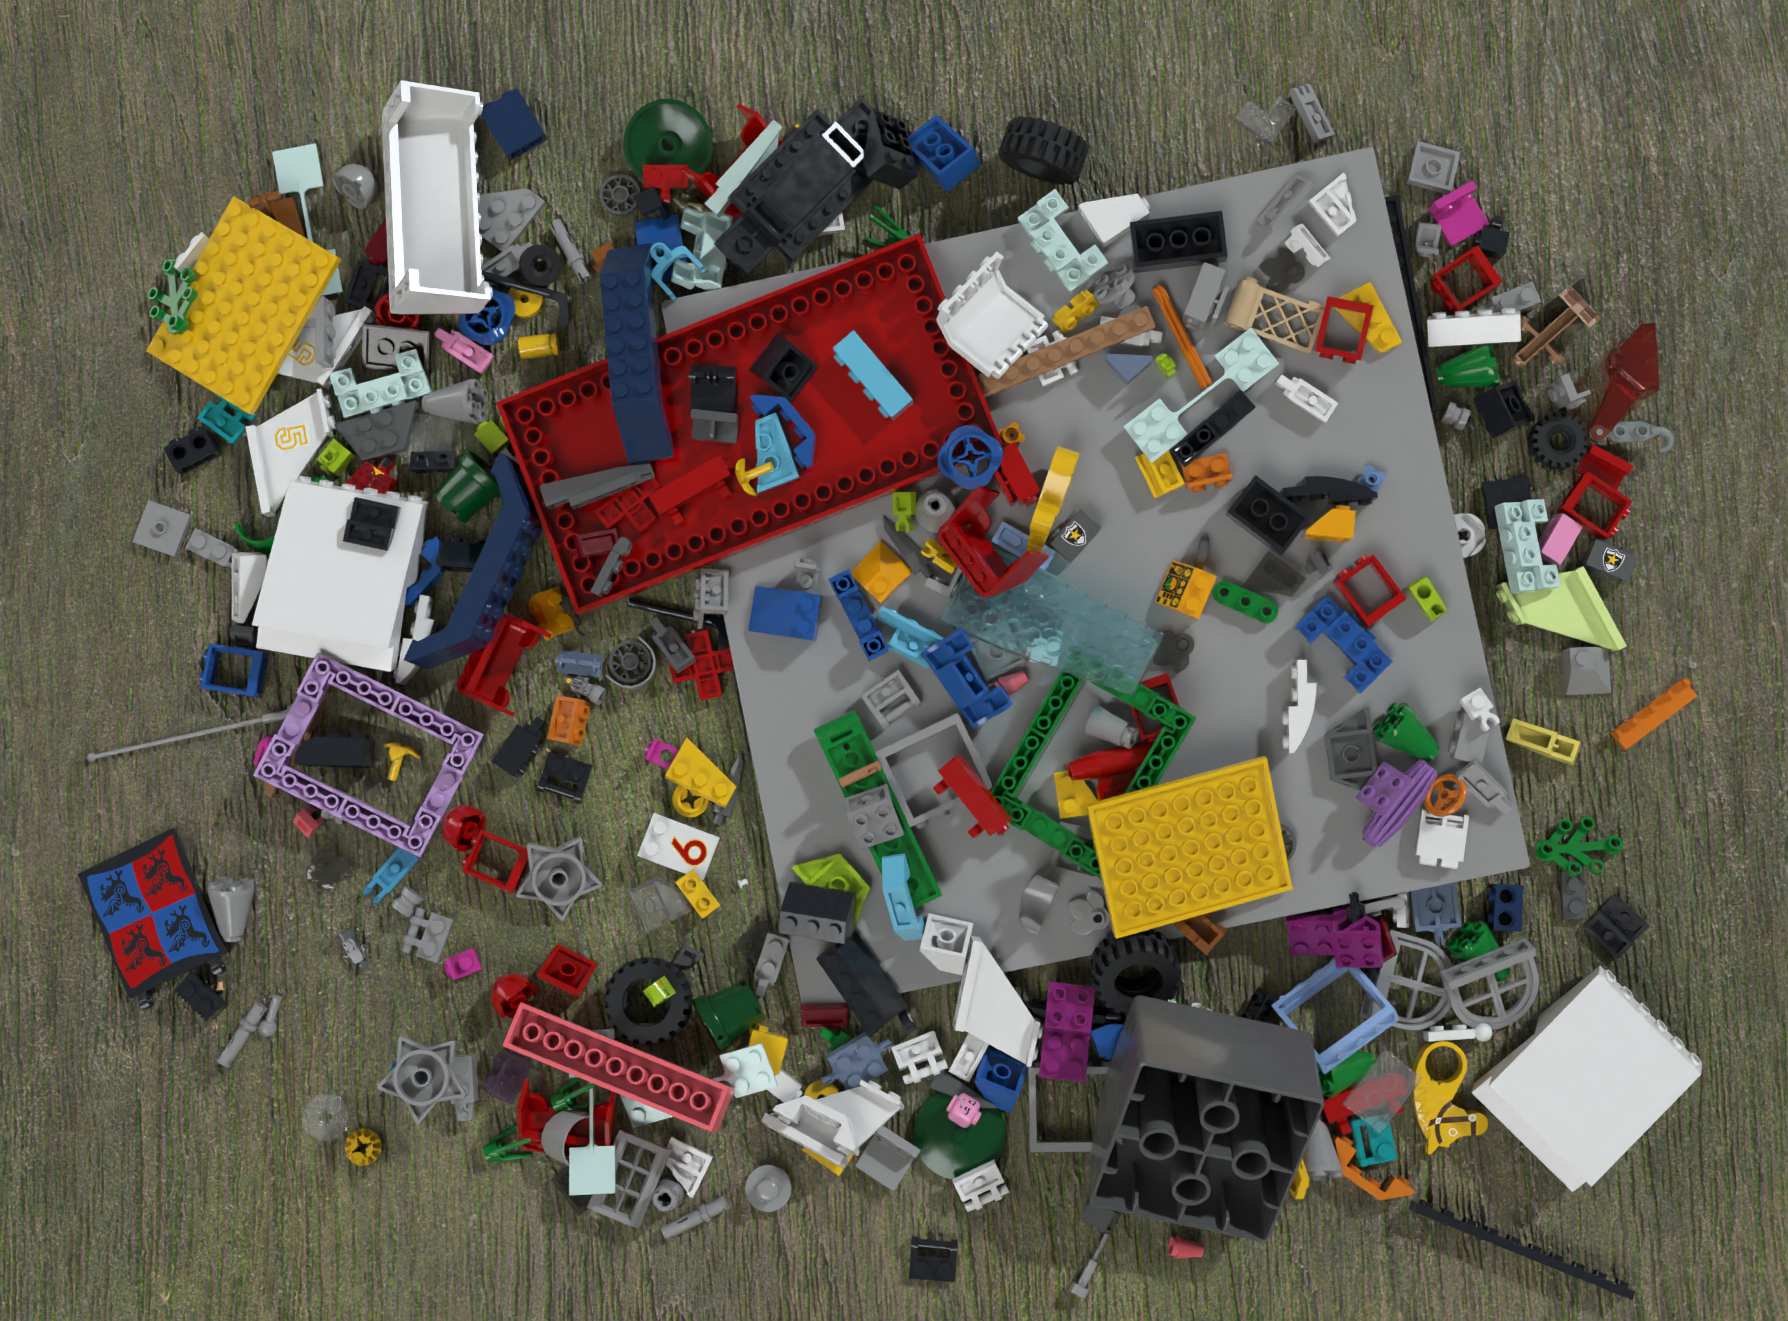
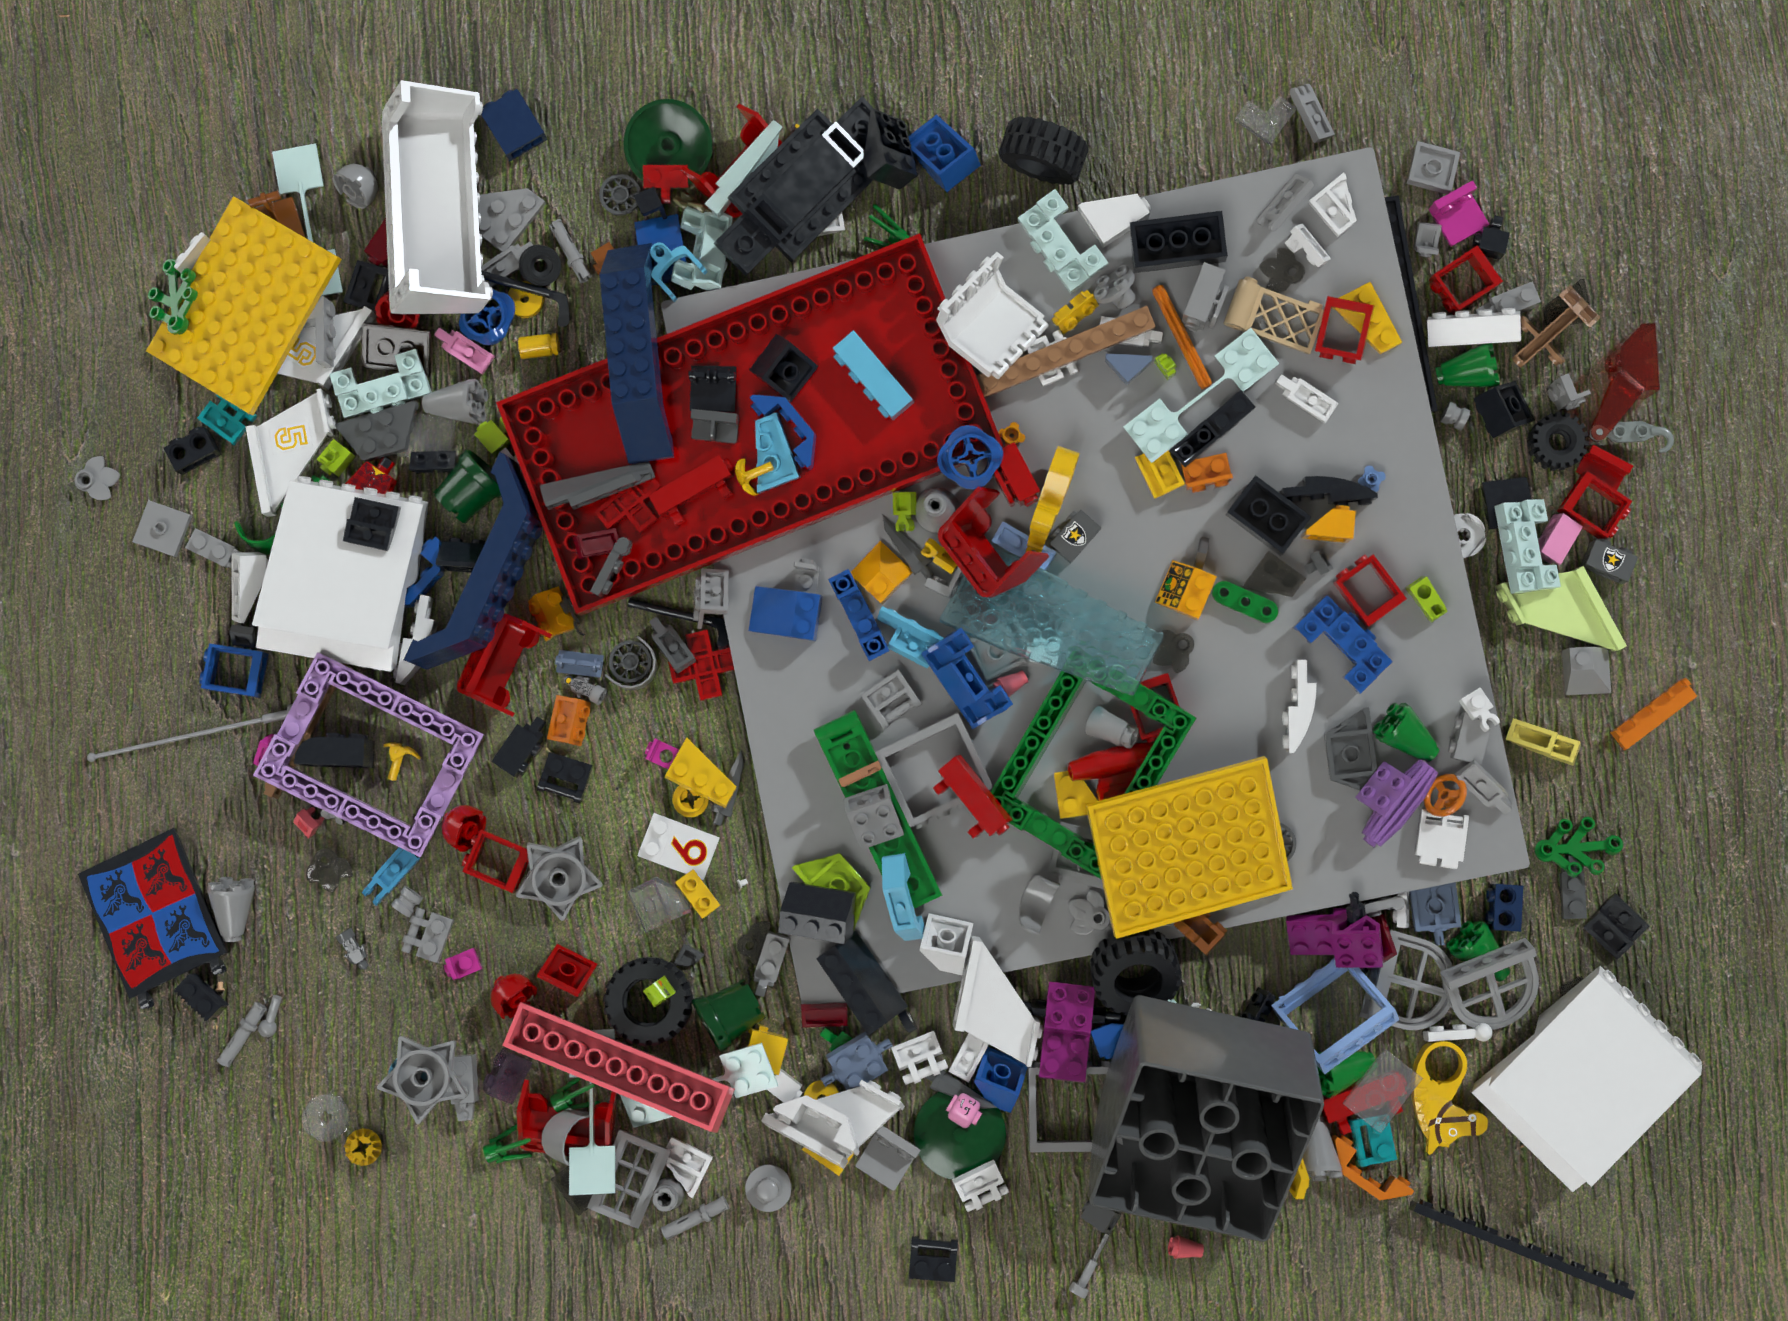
none -> light grey plate [74,456,120,500]

